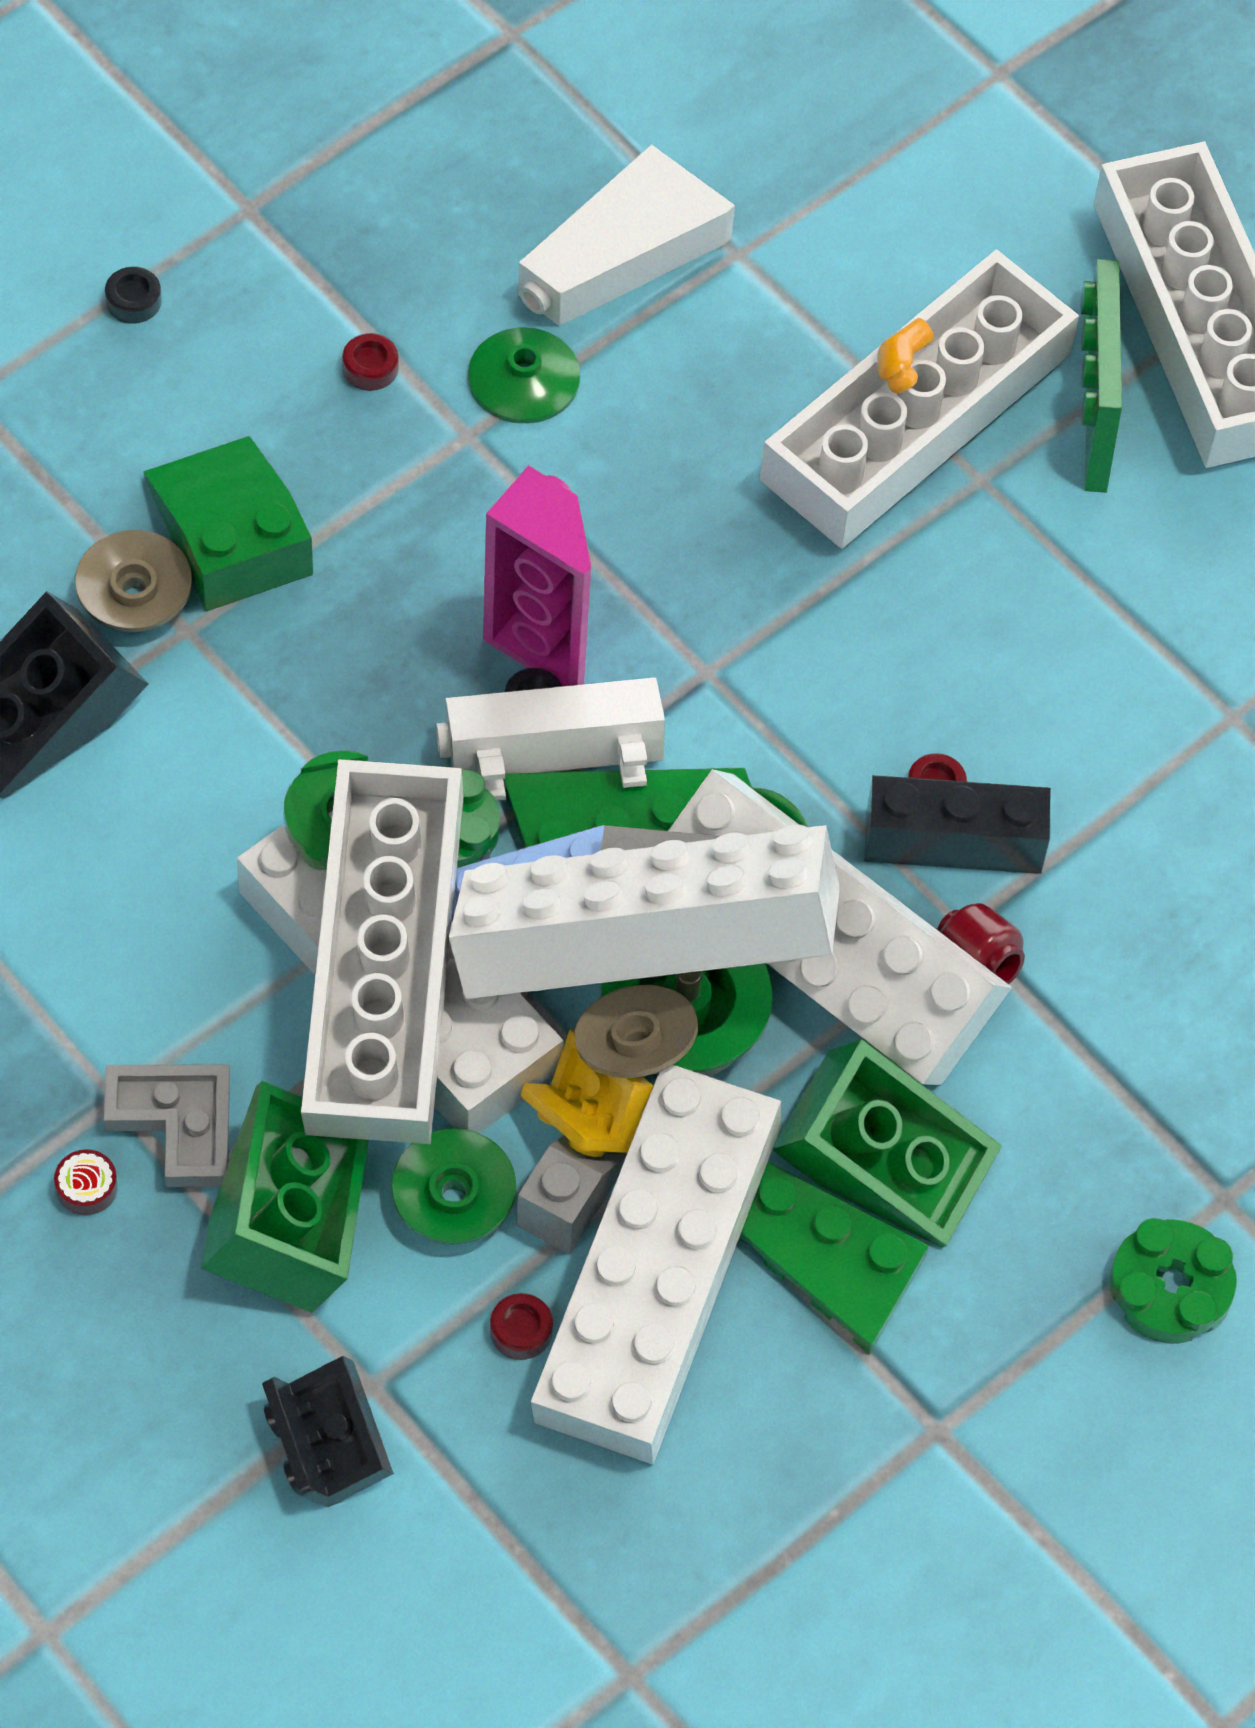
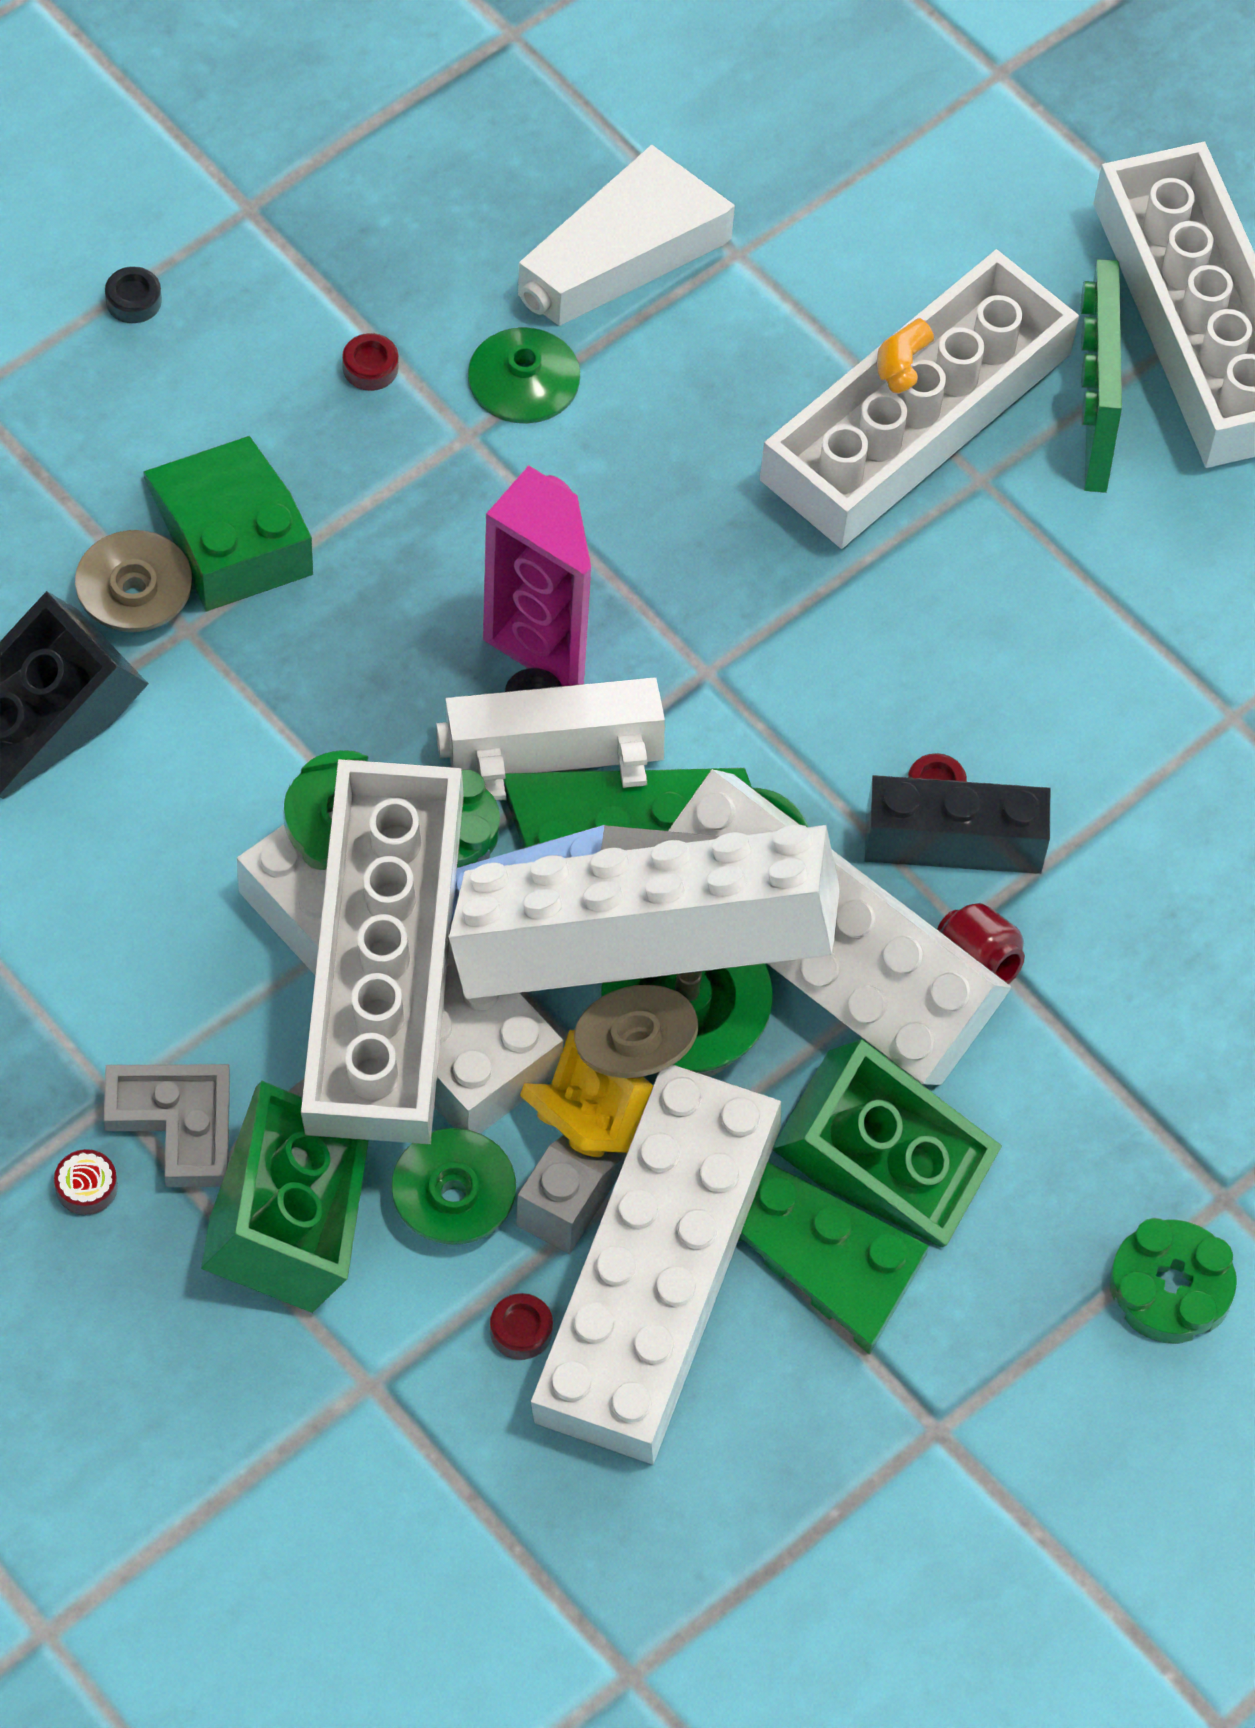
black bracket [262,1356,394,1507] -> none

